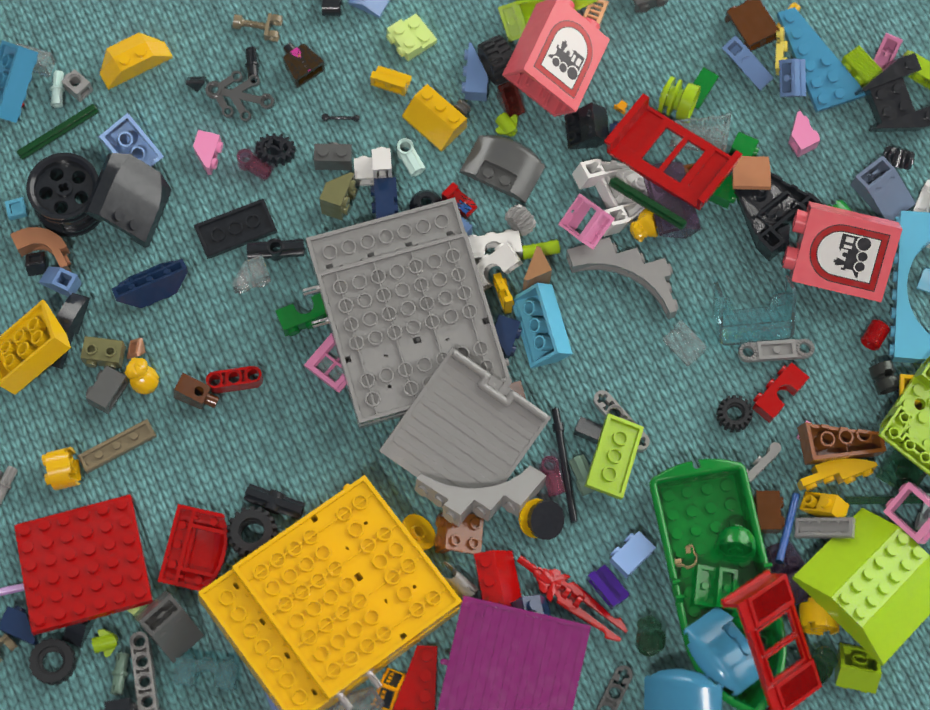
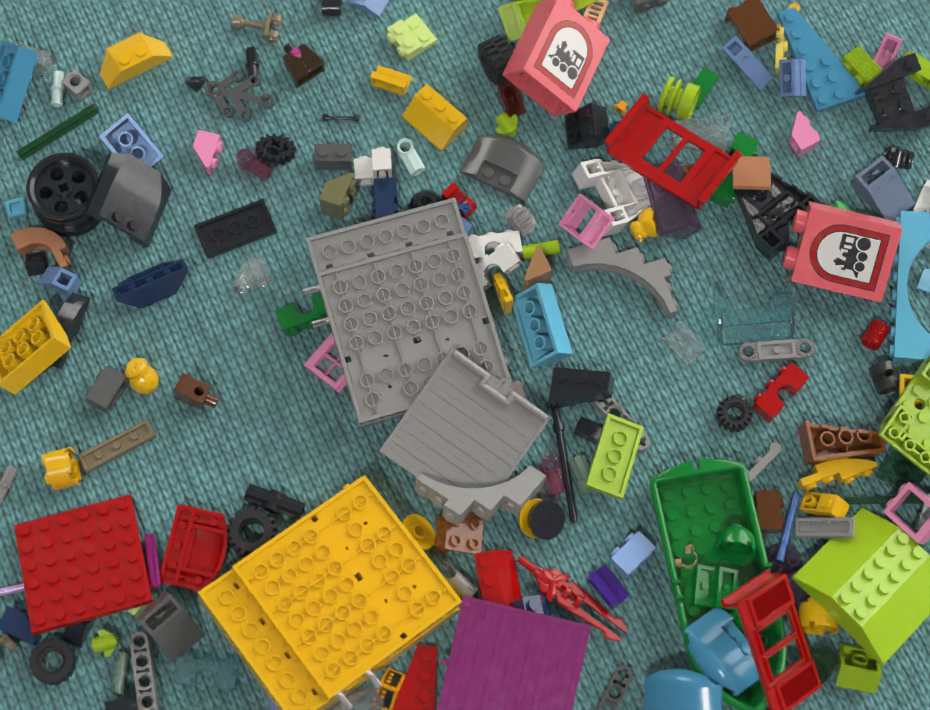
olive brick [80,336,126,370] -> none
nougat slope [127,338,146,359] -> none
red beam [206,366,263,394] -> none
black piece [246,238,305,261] -> none
dark grey bush [454,100,471,117] -> none
medium blue slope [461,43,488,101] -> none
dark blue slope [495,314,522,359] -> none
dark green axle [609,177,687,230] -> none
clear green hair [636,615,666,657] -> none
none -> magenta axle [144,534,161,590]
none -> black wedge [548,367,614,409]

